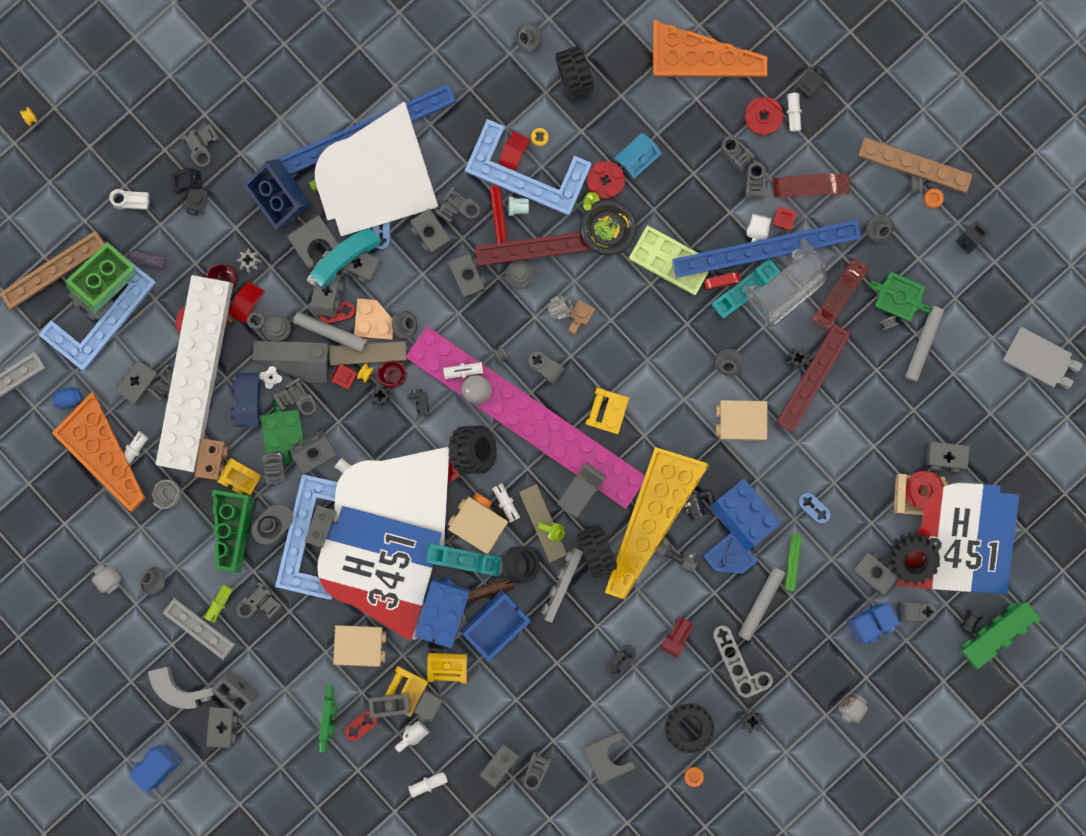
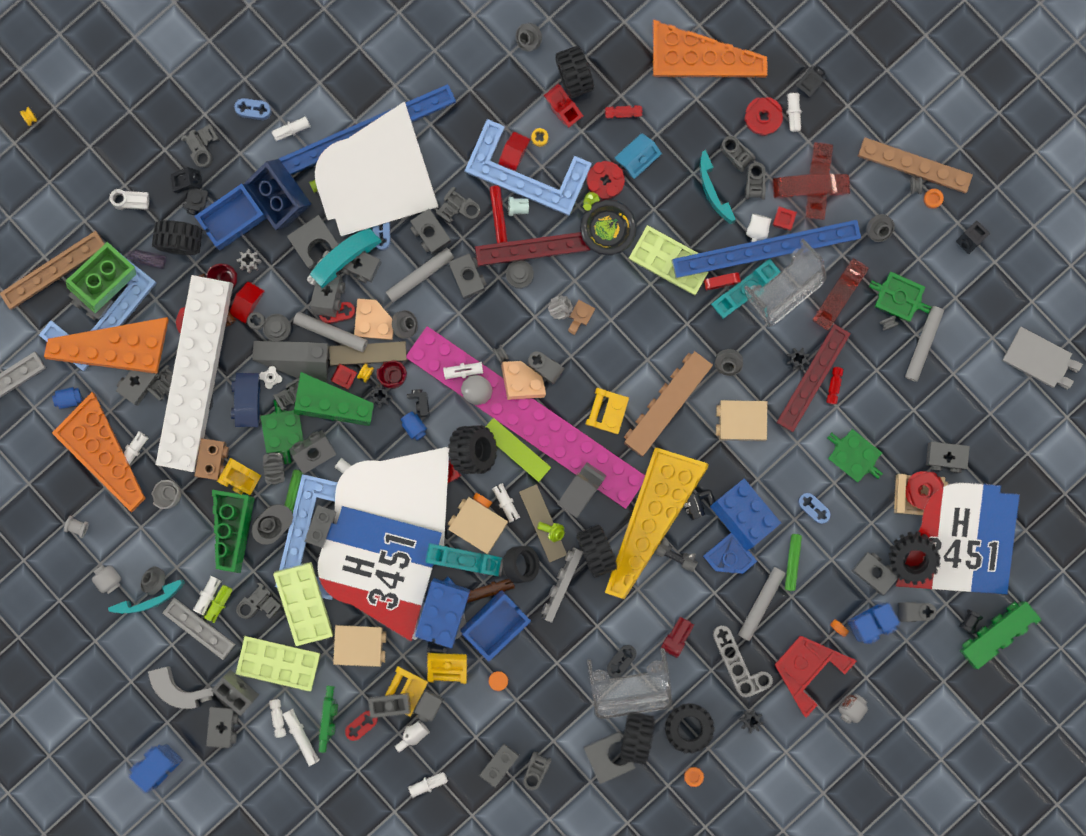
none -> orange wing [44,317,169,374]
none -> light grey bush [64,516,89,538]
none -> teal slope [108,580,185,613]
none -> black tyre [152,220,203,255]
none -> white pin [193,576,222,616]
none -> blue piece [195,184,266,251]
none -> medium blue beam [235,99,271,120]
none -> yellowish green plate [236,636,321,692]
none -> white axle [269,699,286,738]
none -> white axle [272,116,310,141]
none -> yellowish green plate [273,562,334,646]
none -> white pin [282,709,320,766]
none -> bright green axle [285,470,303,515]
none -> green wedge [294,372,374,426]
none -> light grey piece [386,247,454,303]
none -> blue brick [400,411,427,441]
none -> lime tile [485,418,551,482]
none -> orange tile [489,671,508,691]
none -> light nougat plate [501,361,546,400]
none -> red brick [543,84,583,128]
none -> clear windscreen [587,648,672,719]
none -> red axle [605,105,642,118]
none -> black tyre [620,712,655,765]
none -> medium nougat brick [624,351,713,457]
none -> teal slope [700,150,736,224]
none -> red wing [774,636,856,718]
none -> clear red slope [805,142,833,220]
none -> red axle [827,367,844,405]
none -> green plate [827,429,883,483]
none -> orange tile [830,619,849,637]

